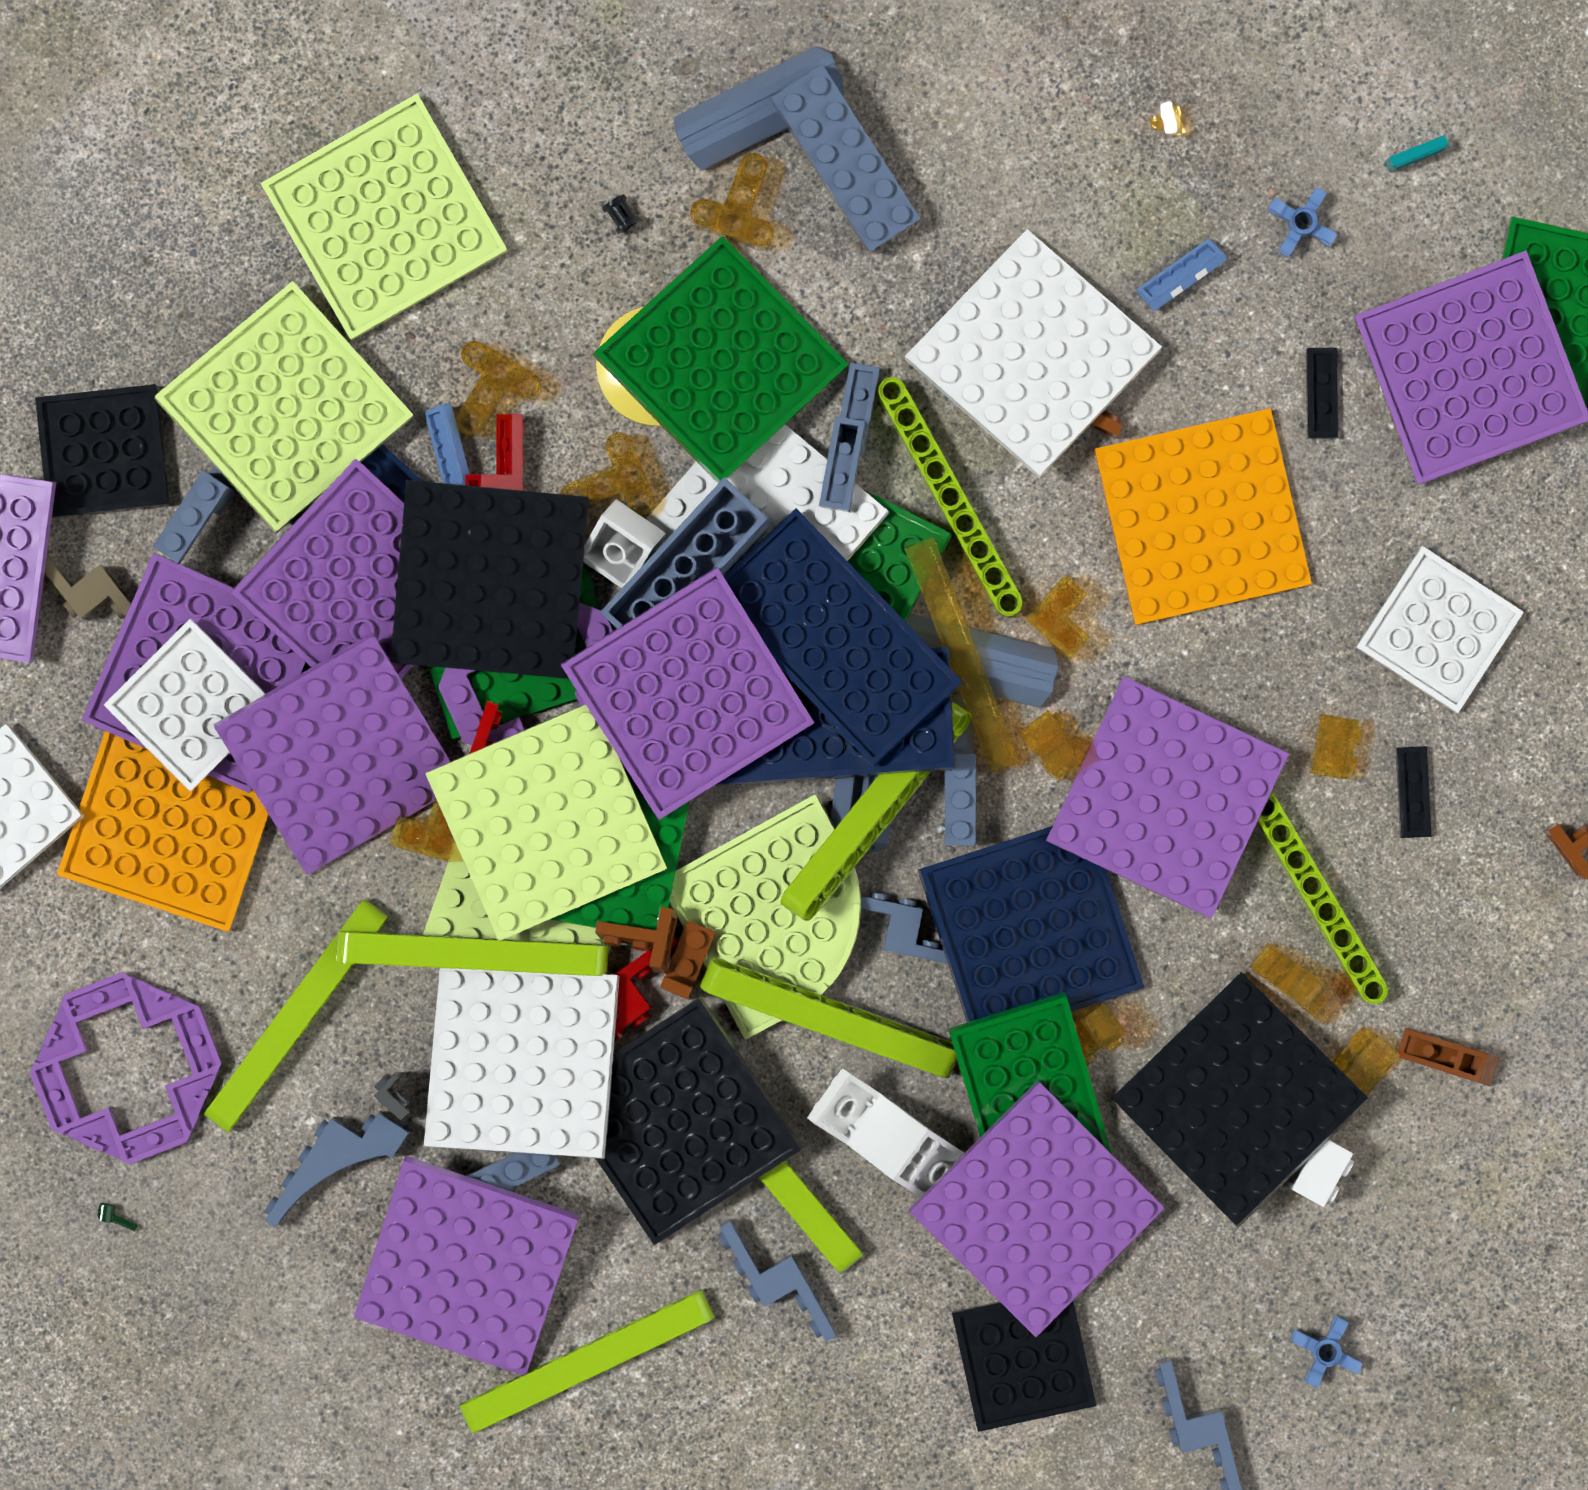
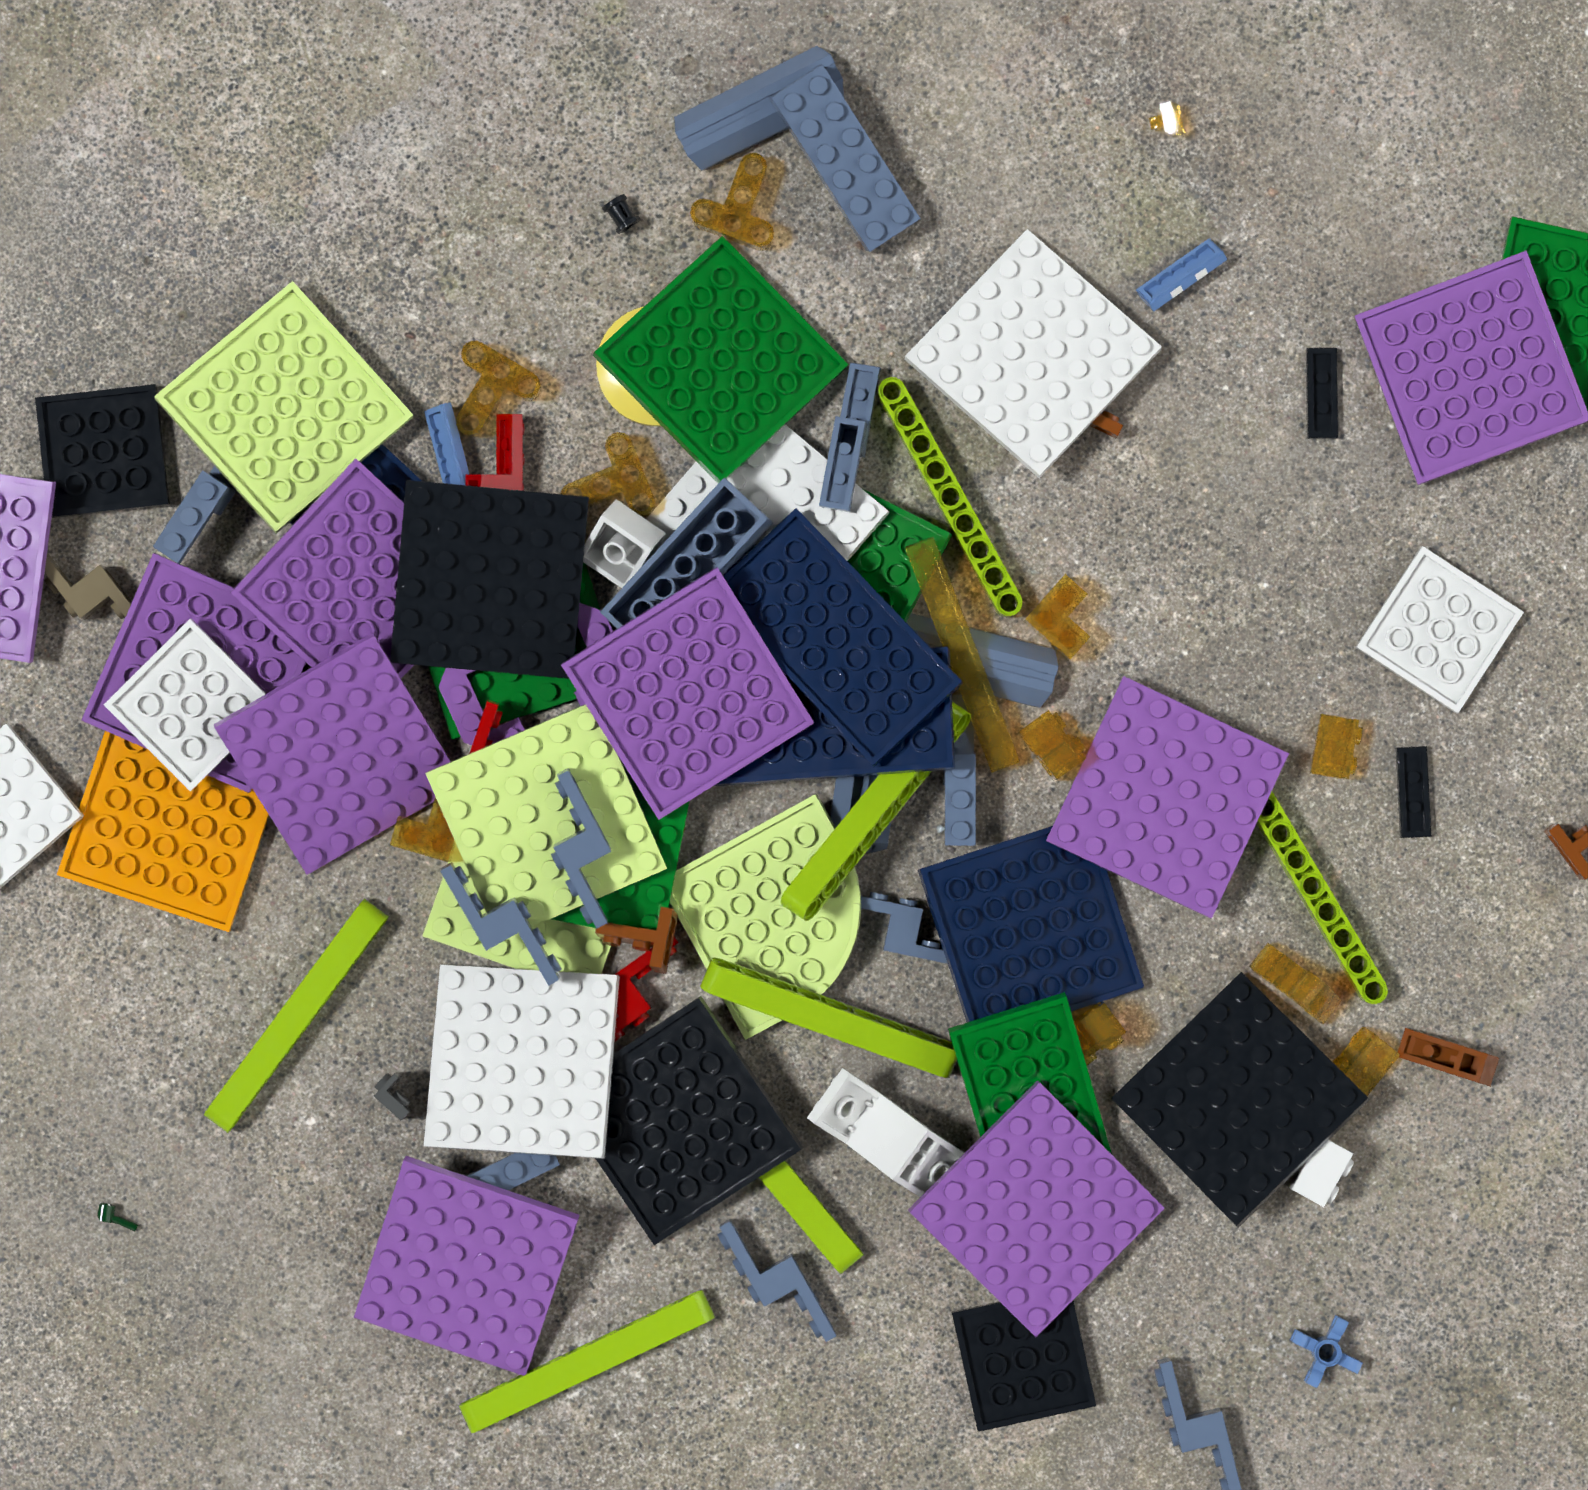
medium lavender plate [30,972,223,1164] -> none
yellowish green plate [261,93,508,341] -> none
sand blue arch [265,1111,411,1227] -> none
lime beam [336,931,609,976] -> none
dark orange bracket [660,921,716,1000] -> none
light orange plate [1094,408,1312,625] -> none
medium blue pin [1267,187,1338,258] -> none
teal tile [1385,135,1449,172] -> none
none -> sand blue bracket [440,862,562,986]
none -> sand blue bracket [551,768,611,929]

